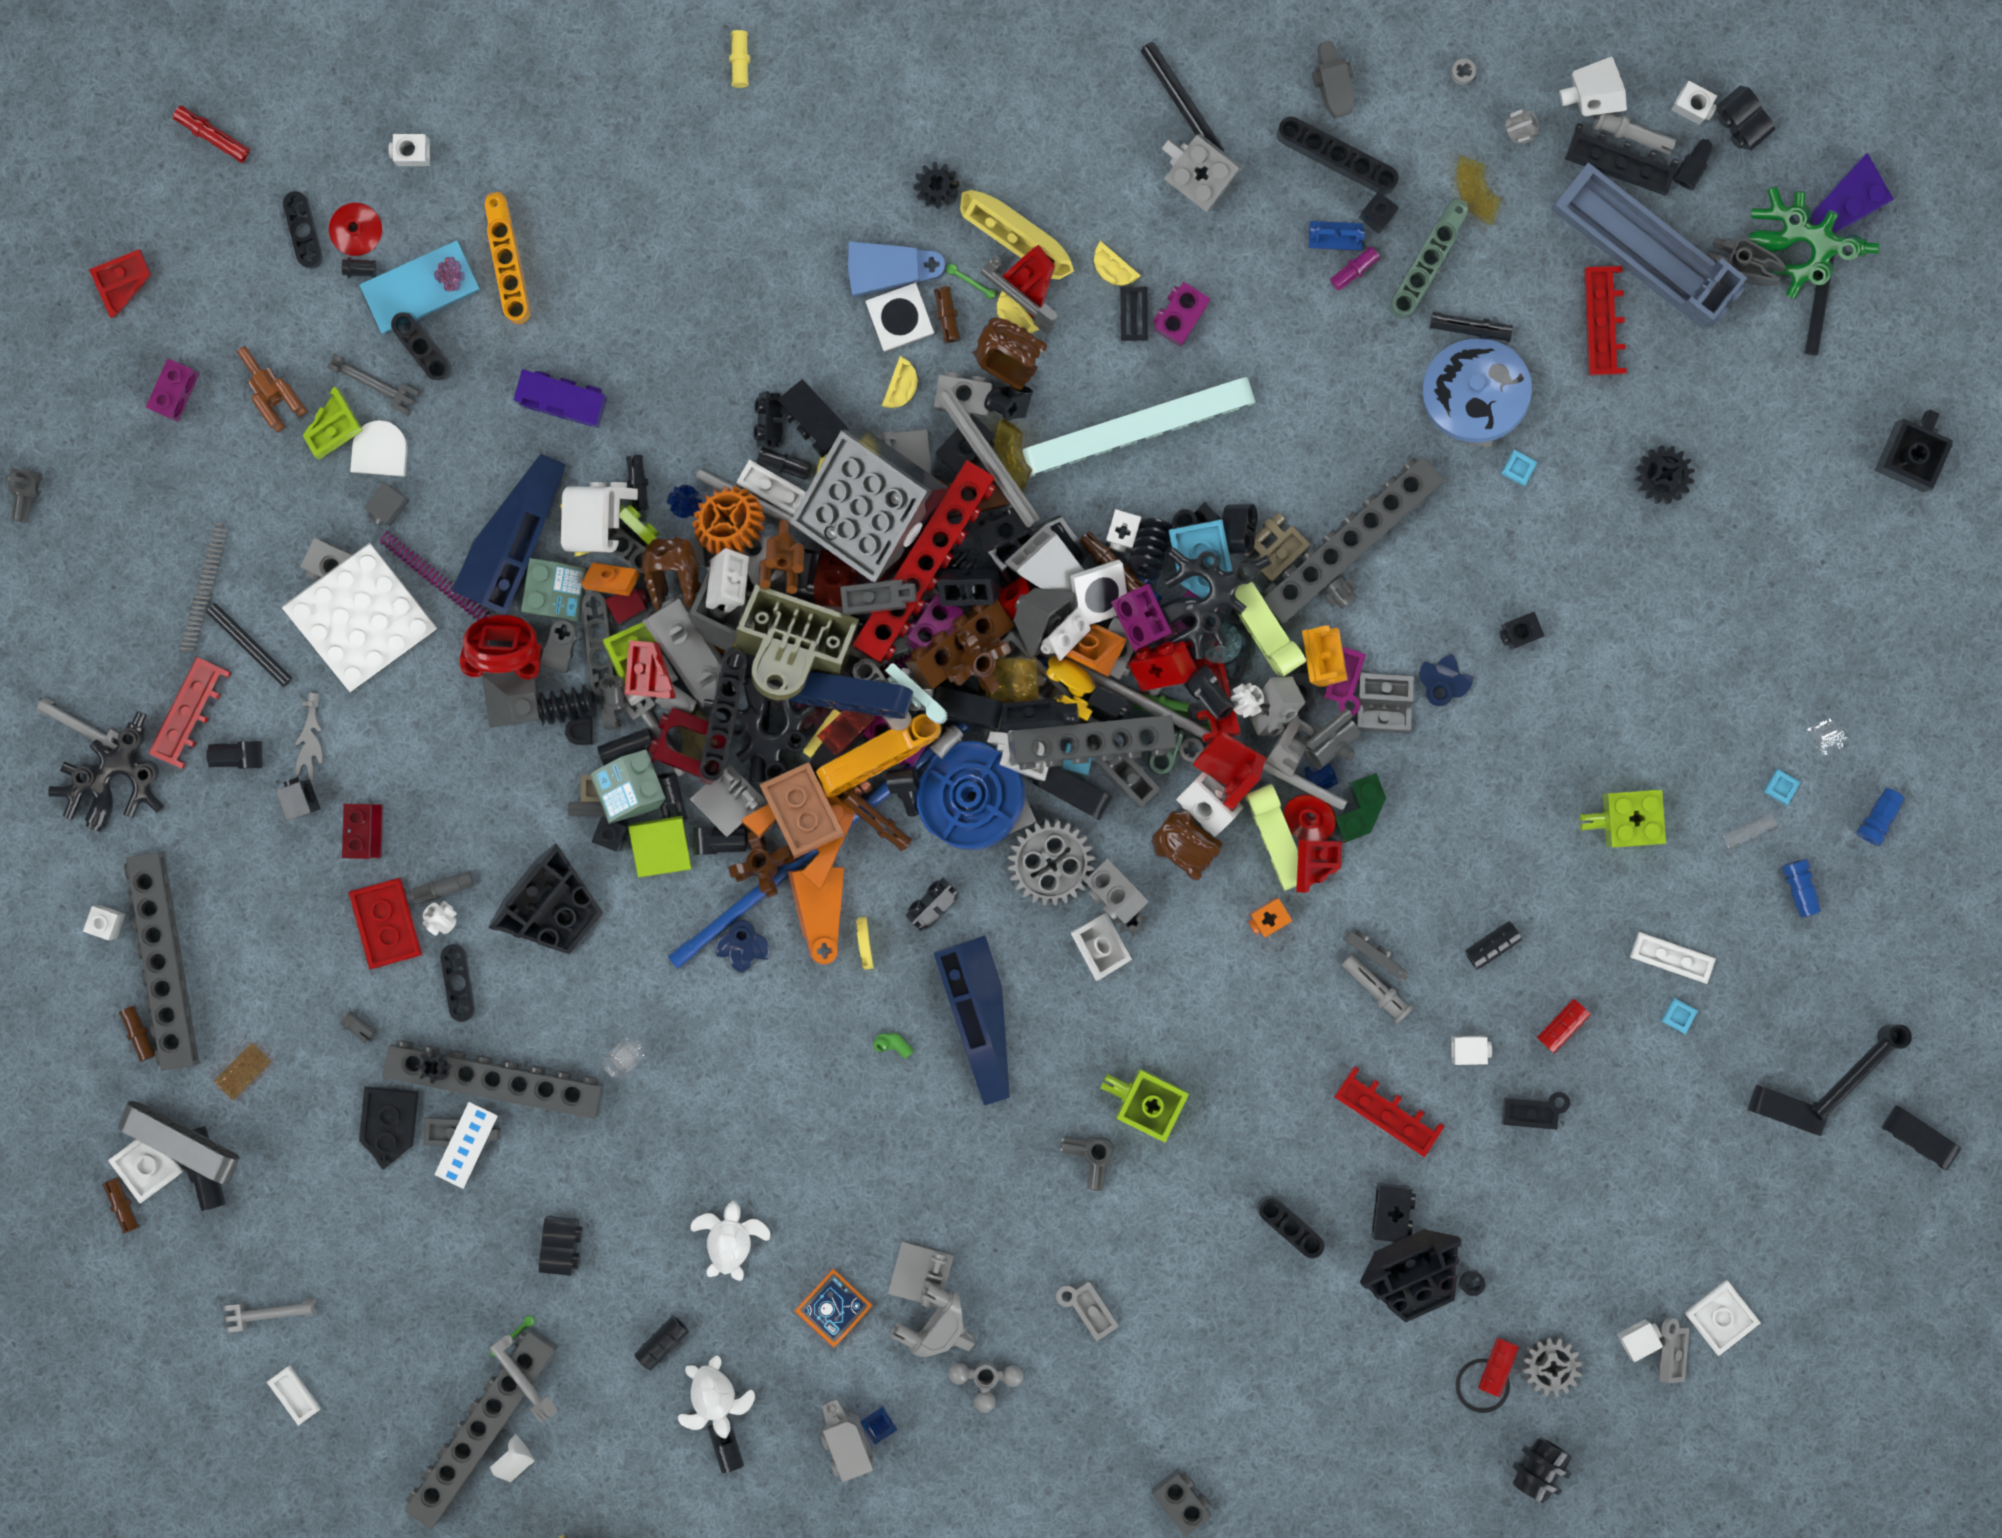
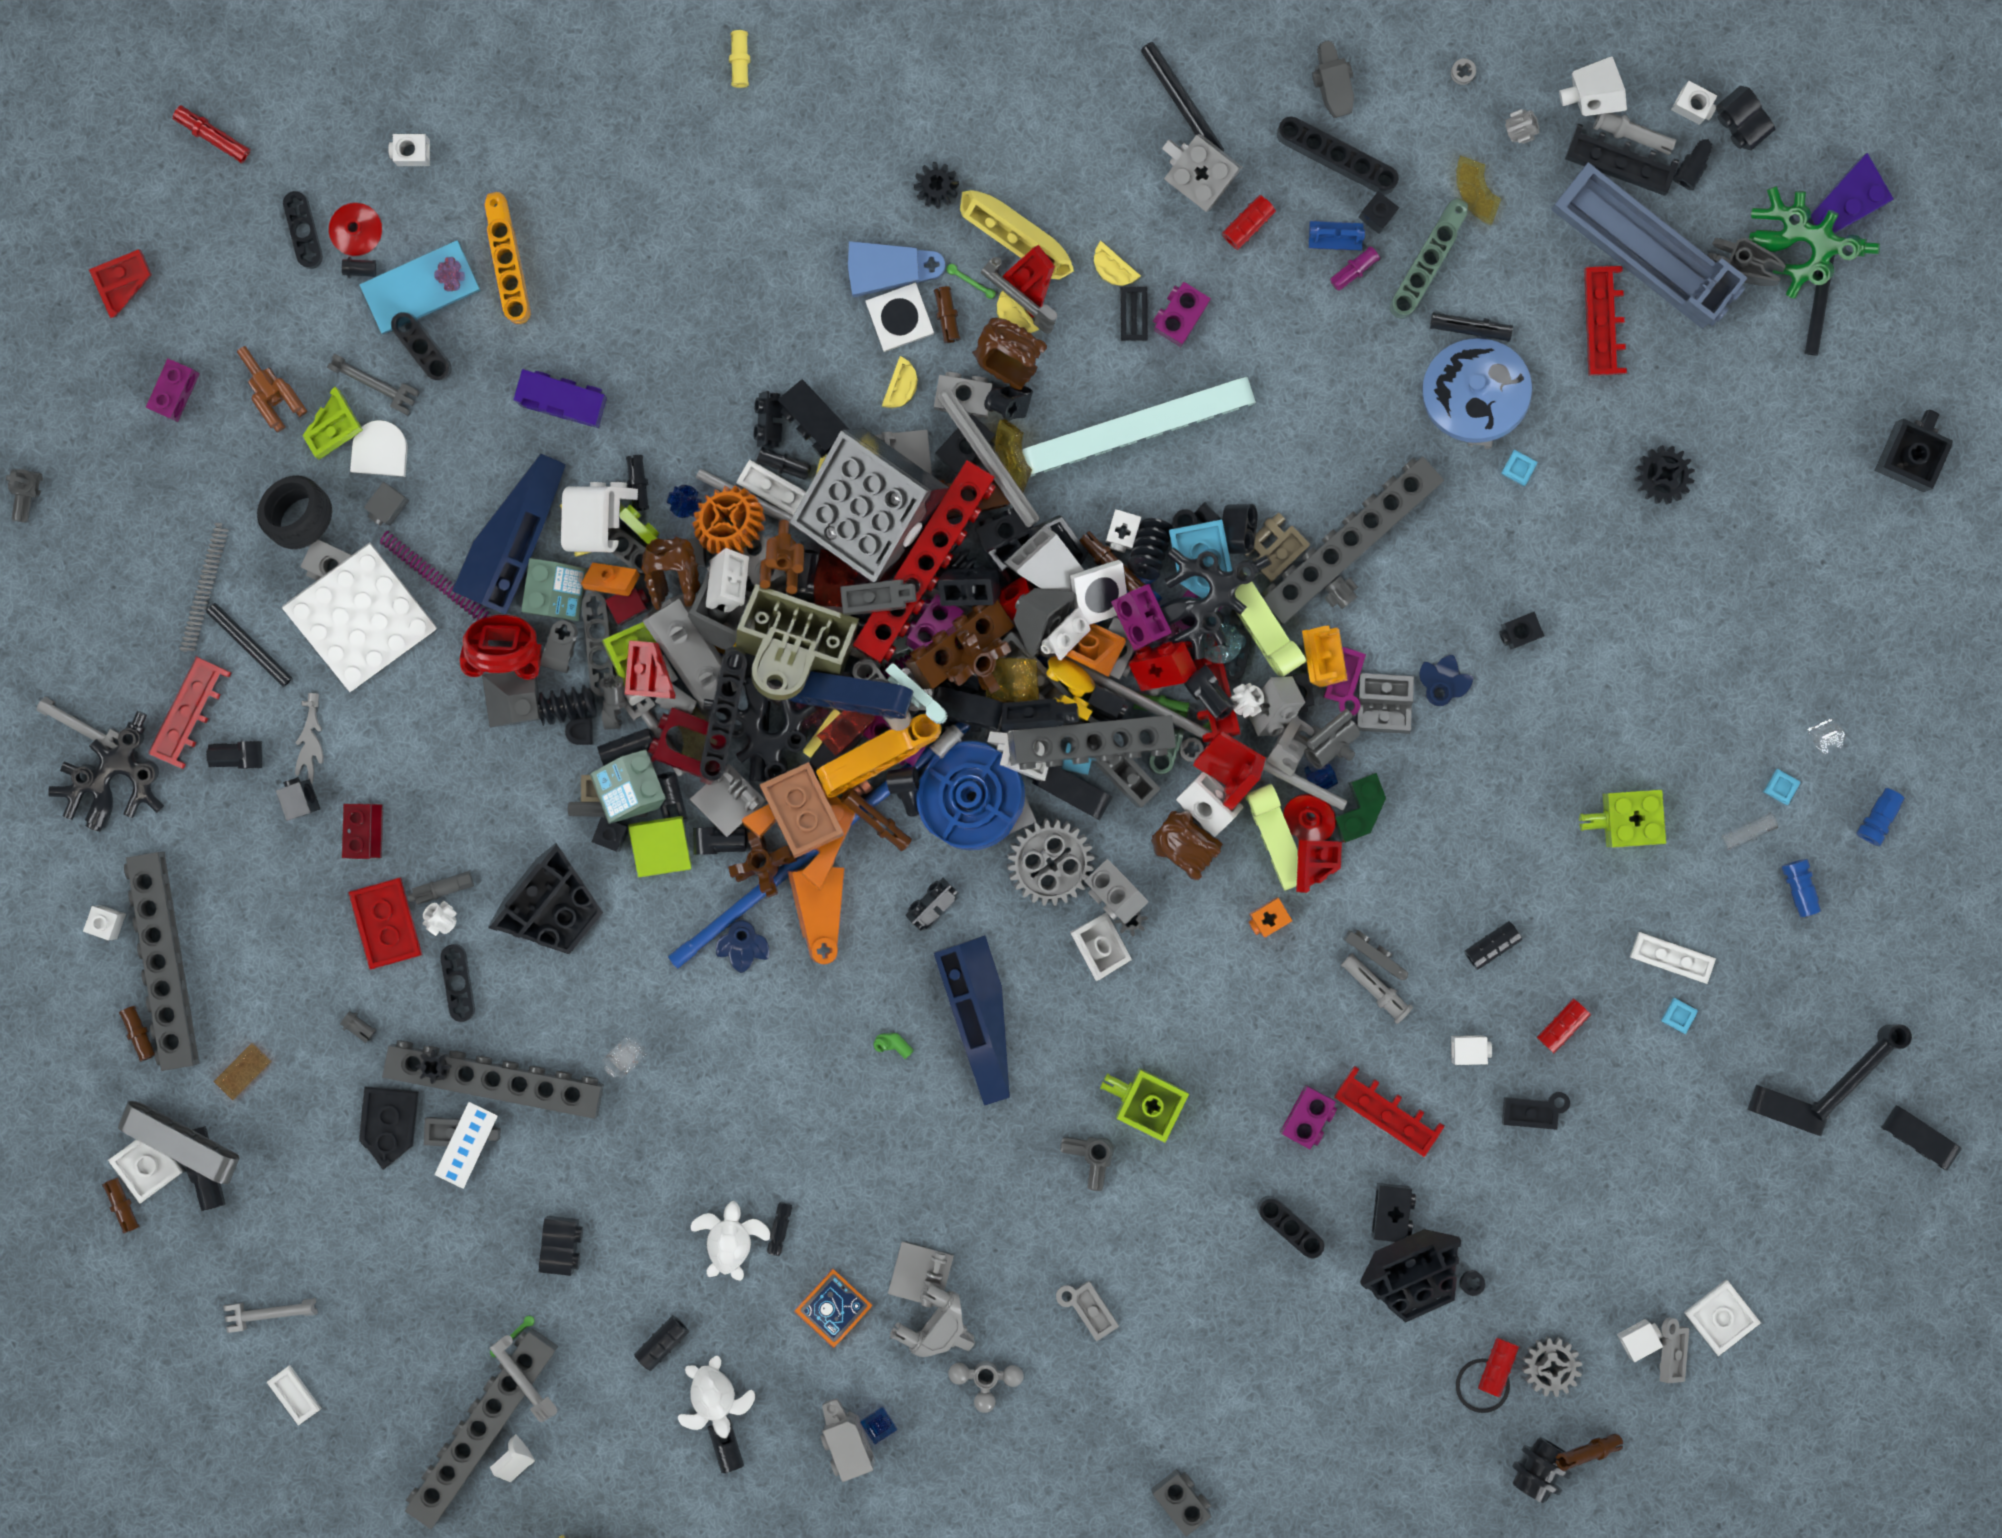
light yellow tile [856,916,874,970] -> none
none -> black tyre [257,475,333,549]
none -> black axle [767,1202,792,1256]
none -> red axle [1221,195,1276,250]
none -> magenta brick [1280,1085,1337,1150]
none -> reddish brown pin [1556,1434,1623,1471]

